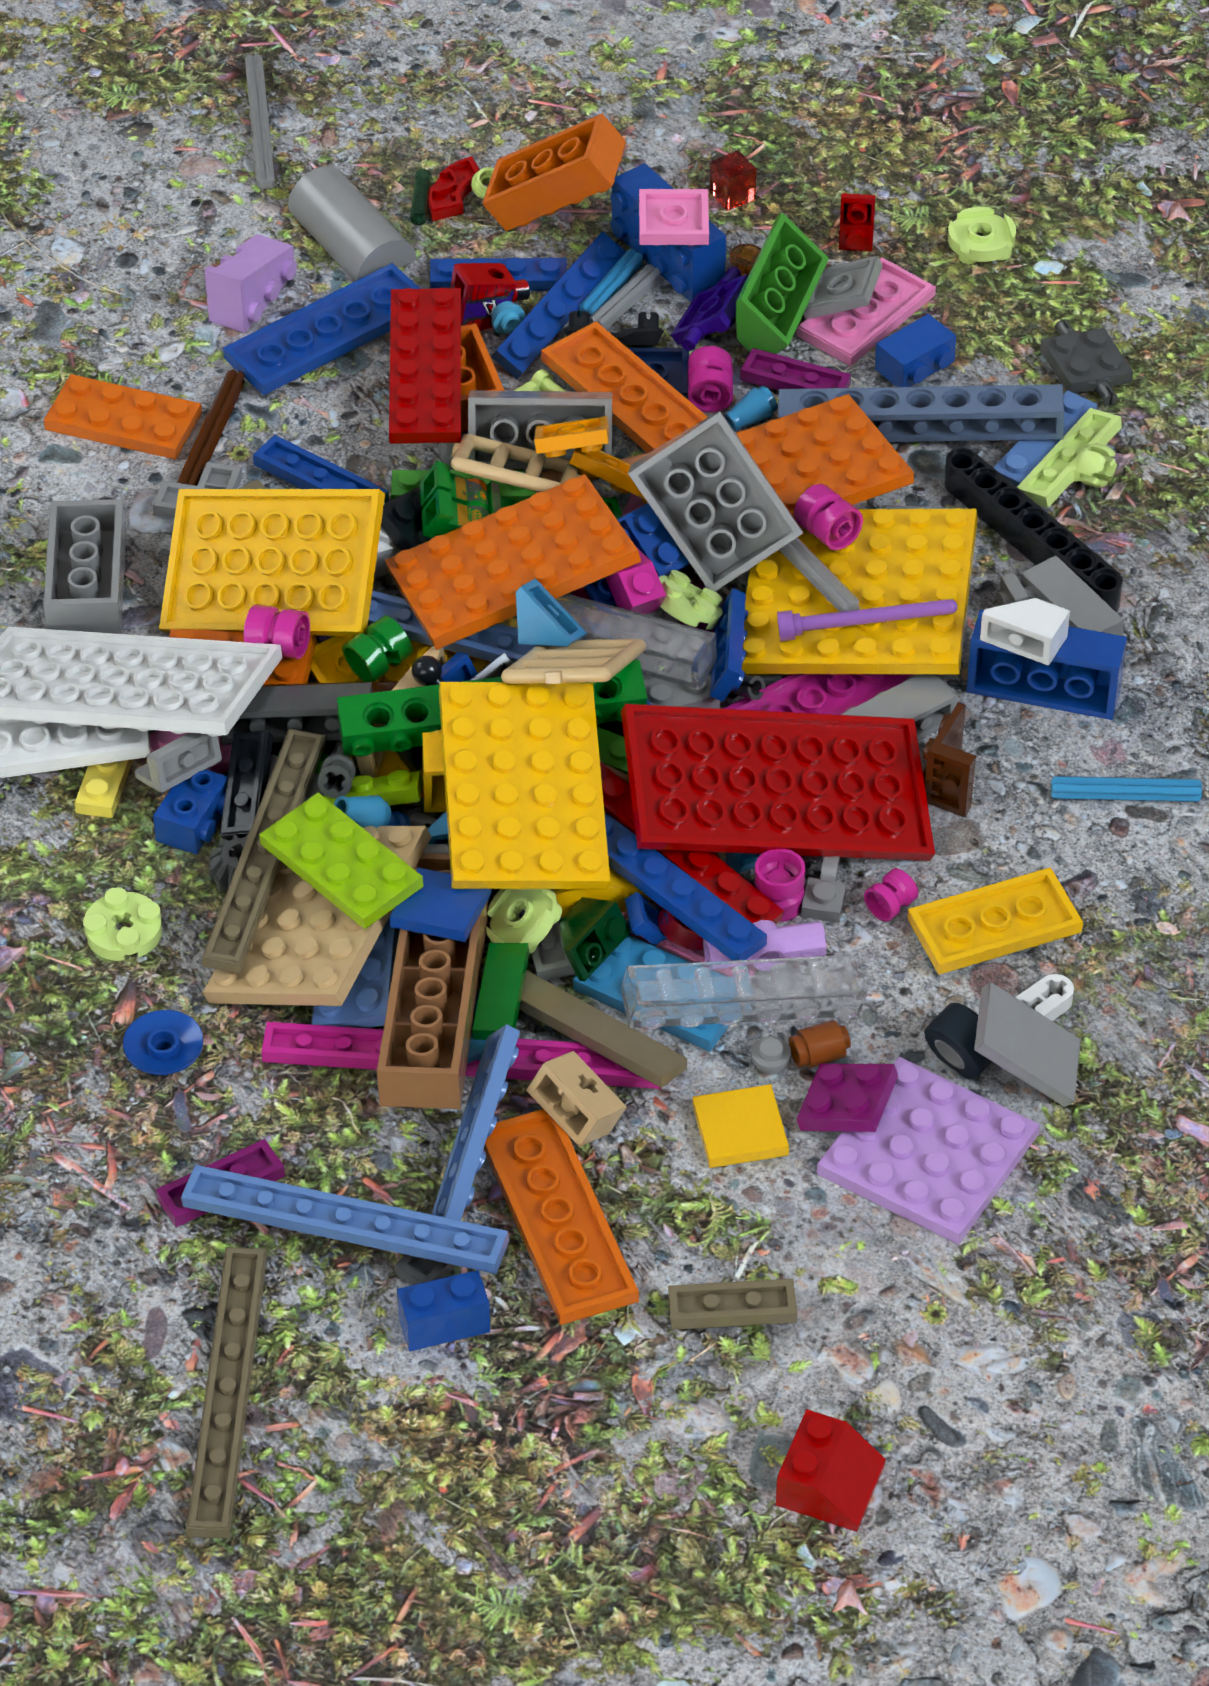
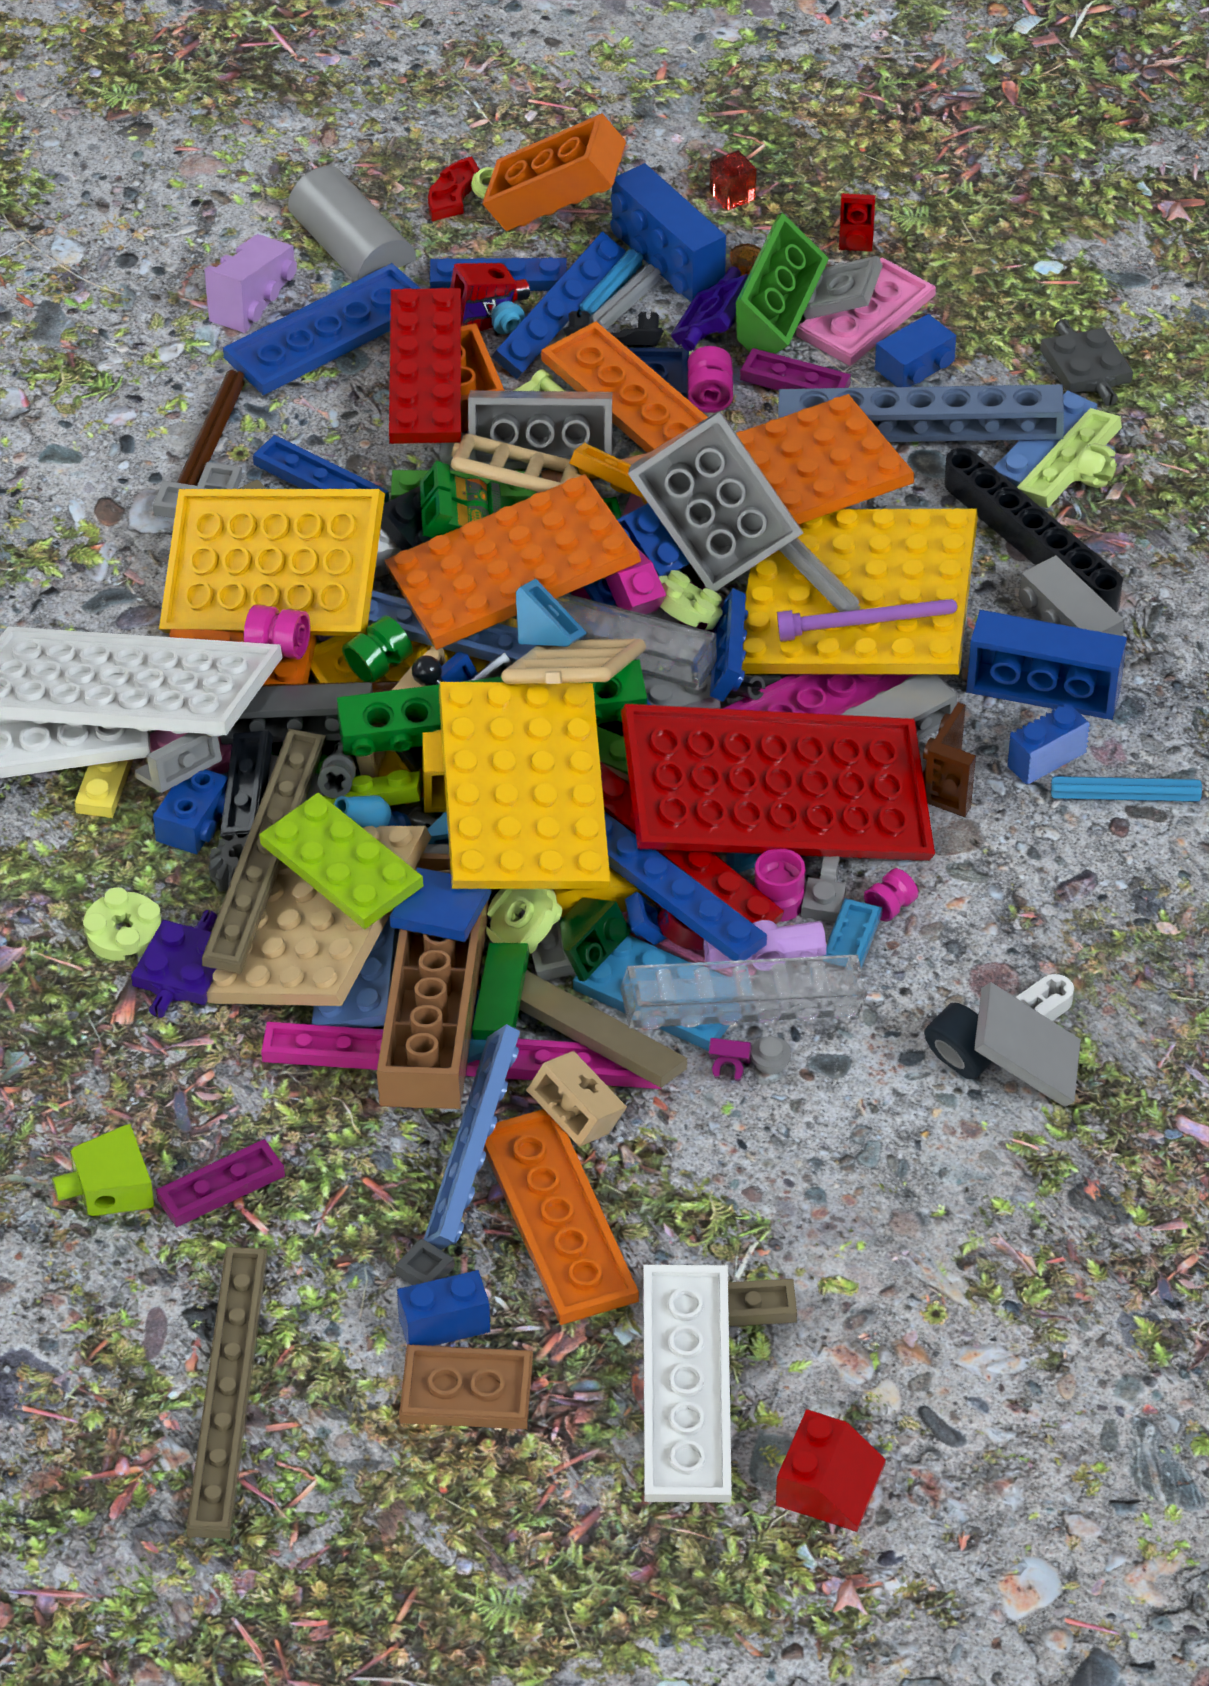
orange plate [44,374,202,460] -> none
light grey brick [44,499,126,634] -> none
blue dish [123,1010,203,1075] -> none
medium blue plate [181,1165,510,1274] -> none
light grey axle [245,54,275,190] -> none
clear green piece [410,169,432,226] -> none
light orange plate [534,416,609,457] -> none
bright pink plate [639,189,709,246] -> none
yellow tile [692,1084,789,1168] -> none
dark azure cone [723,386,778,432] -> none
dark orange brick [788,1019,851,1069] -> none
dark pink wheel [794,484,863,550] -> none
magenta plate [796,1063,898,1132] -> none
lavender plate [817,1057,1040,1245] -> none
yellow plate [907,867,1083,975] -> none
yellowish green plate [948,207,1016,264] -> none
white slope [980,598,1070,666] -> none
light grey plate [996,572,1029,606] -> none
none -> lime torso [52,1124,154,1216]
none -> dark purple plate [131,910,218,1018]
none -> medium nougat tile [399,1345,533,1430]
none -> white plate [643,1265,732,1503]
none -> magenta tile [709,1038,752,1081]
none -> dark azure plate [822,898,882,973]
none -> blue brick [1007,703,1090,785]

